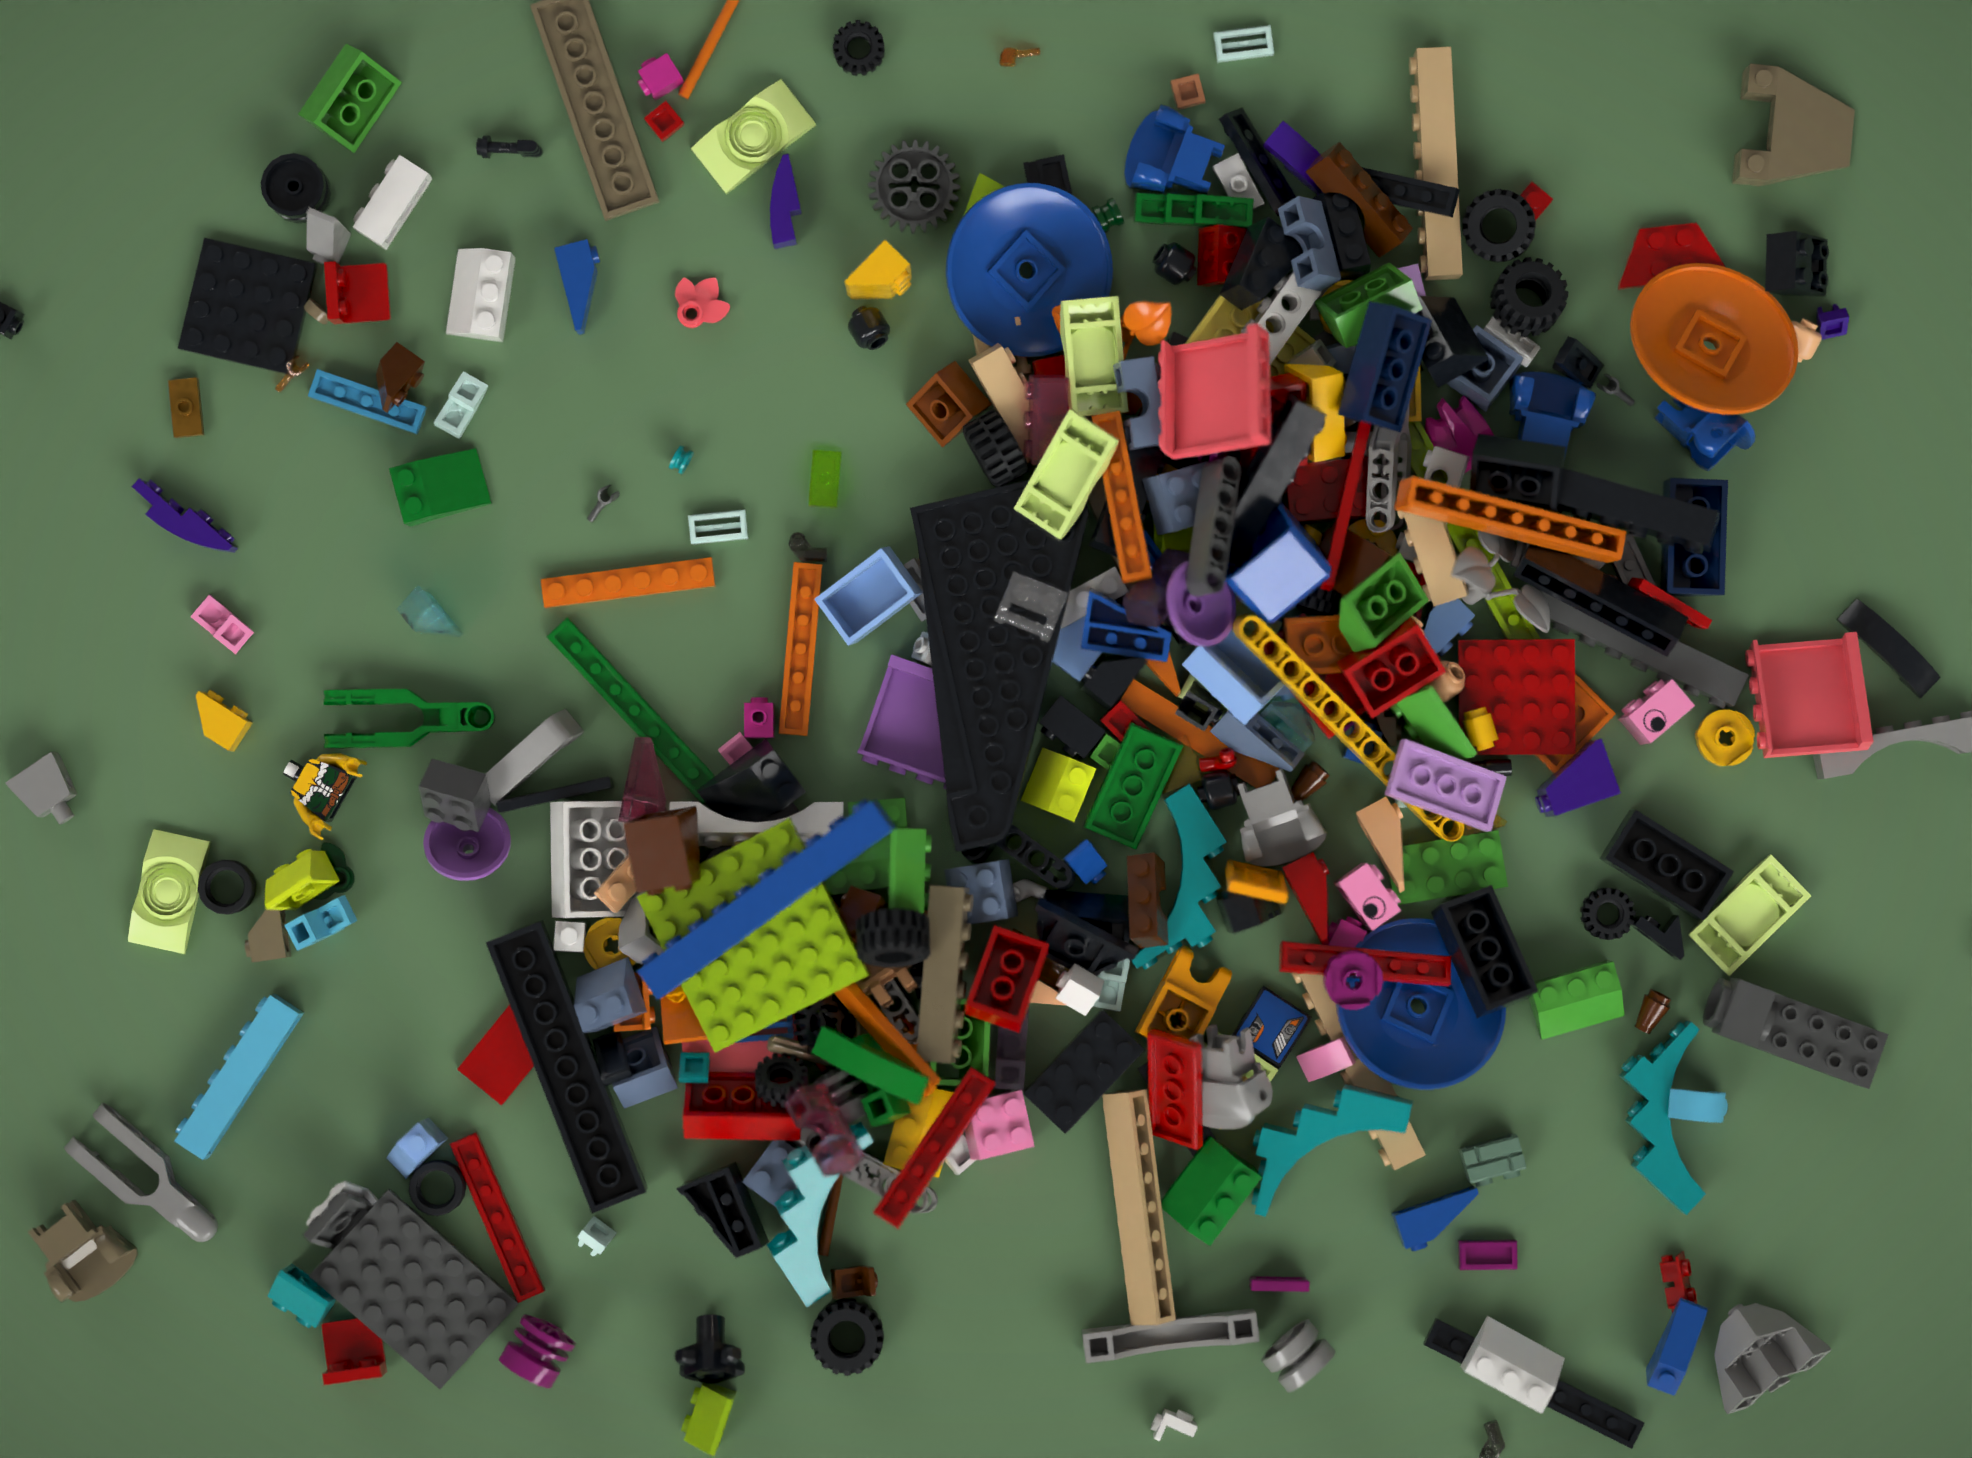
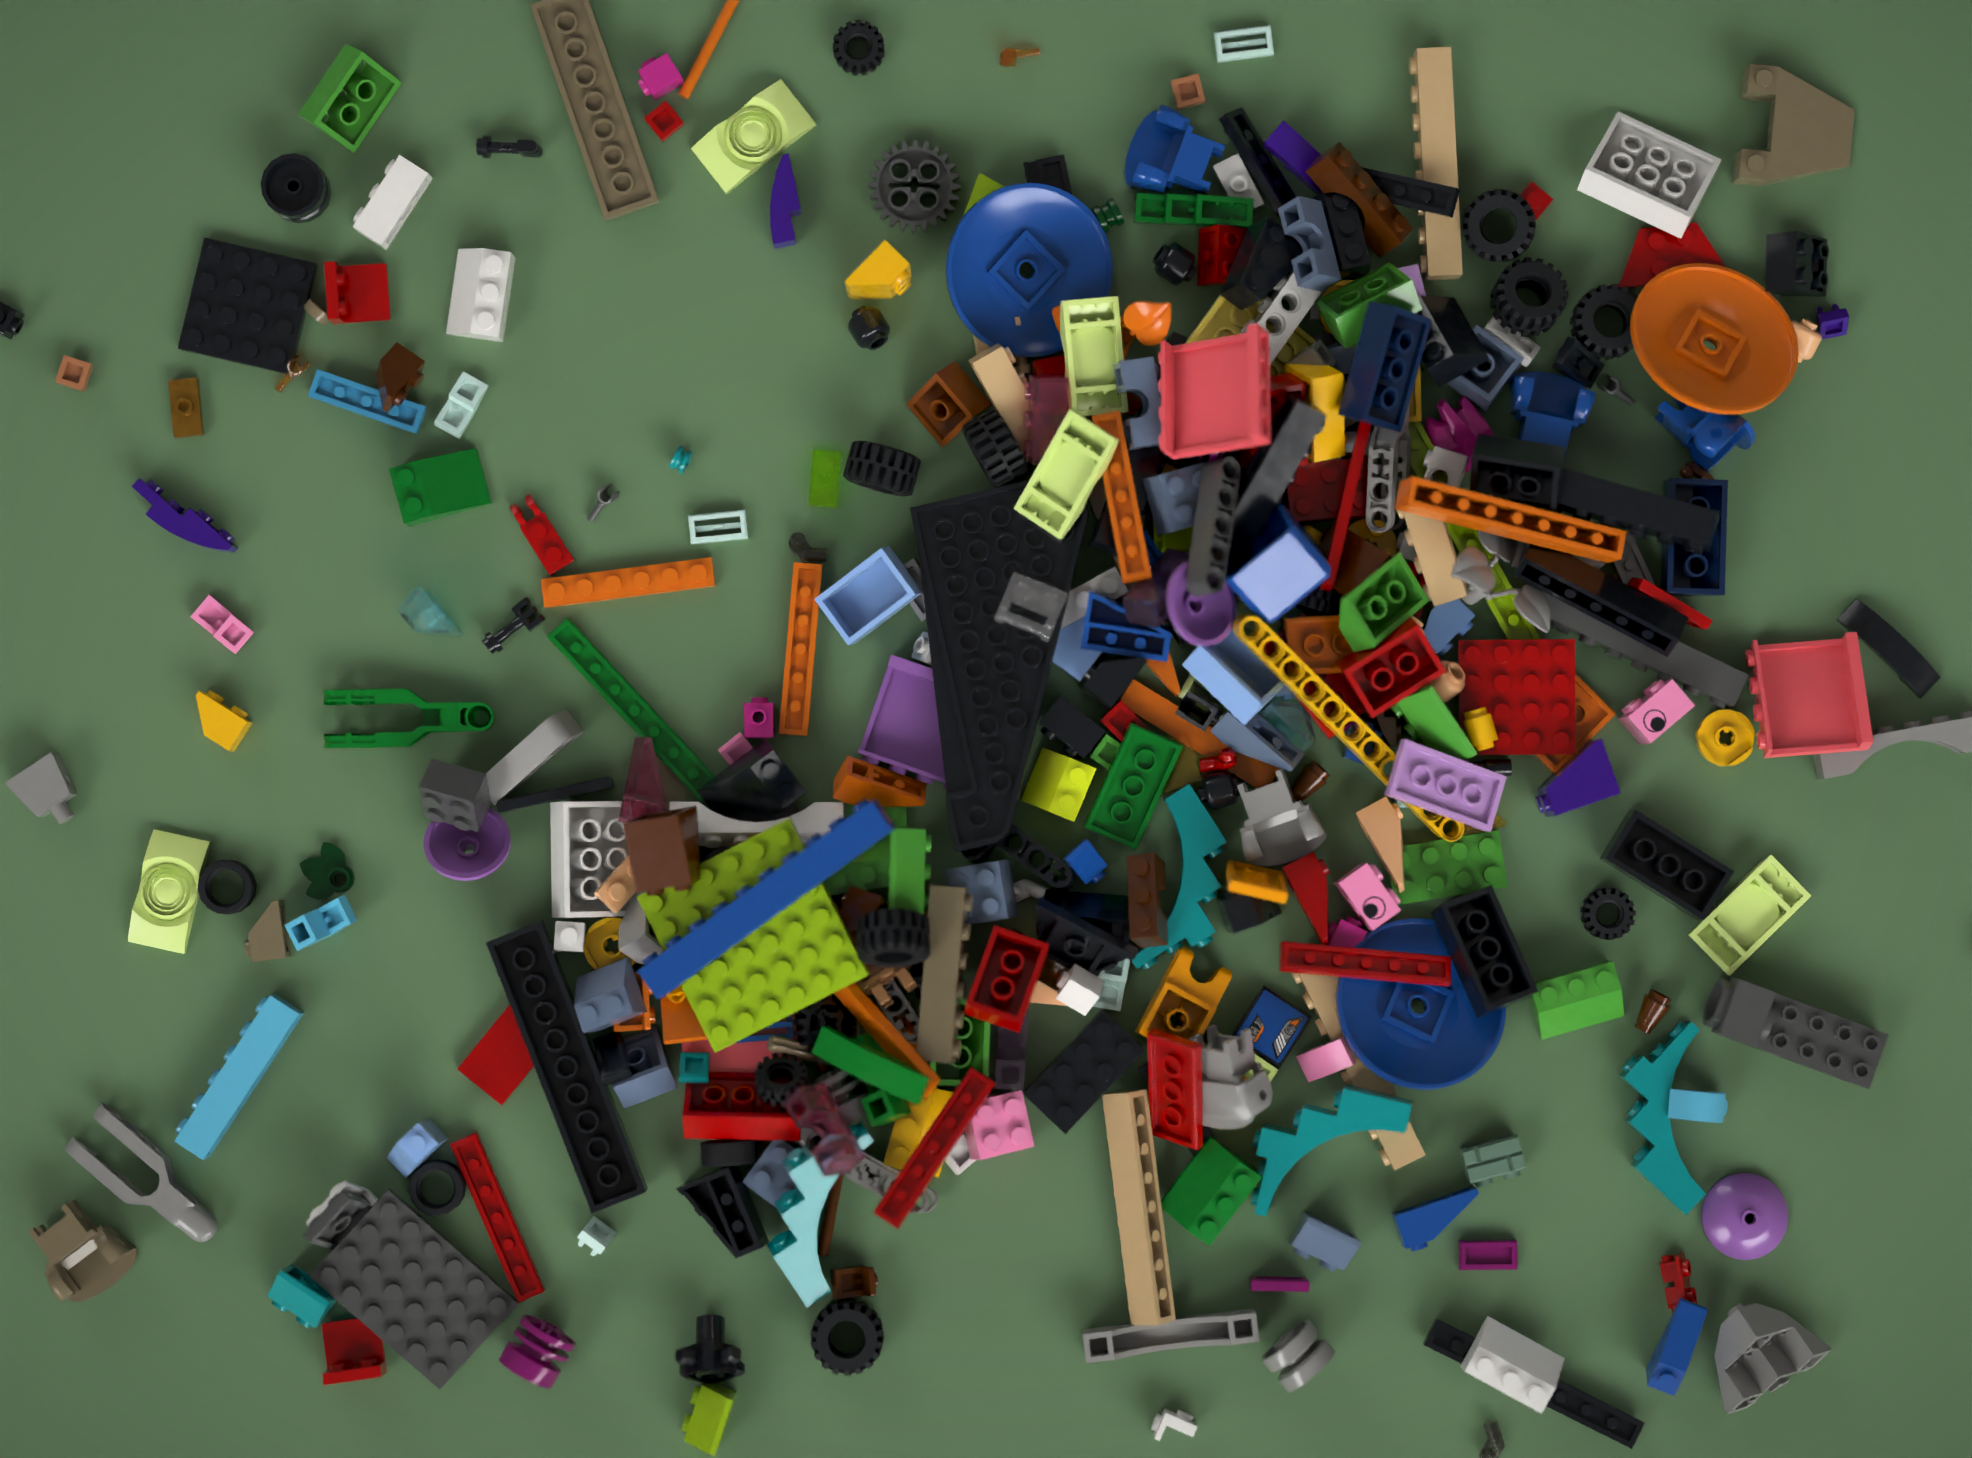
neon yellow slope [264,849,340,910] -> none
torso [283,753,367,840] -> none
light grey slope [307,207,351,265] -> none
blue slope [554,239,600,335] -> none
coral plate [675,277,730,328] -> none
magenta plate [1323,950,1383,1010] -> none
black slope [1631,915,1684,960] -> none
none -> nougat plate [55,355,94,392]
none -> black hinge [482,597,545,654]
none -> red hinge [509,494,575,576]
none -> black tyre [700,1139,756,1167]
none -> orange slope [833,756,926,807]
none -> black tyre [843,441,921,497]
none -> sand blue slope [1289,1211,1362,1272]
none -> black tyre [1570,284,1638,360]
none -> white slope [1577,112,1722,239]
none -> reddish brown arm [1679,461,1714,479]
none -> medium lavender dish [1701,1173,1788,1260]

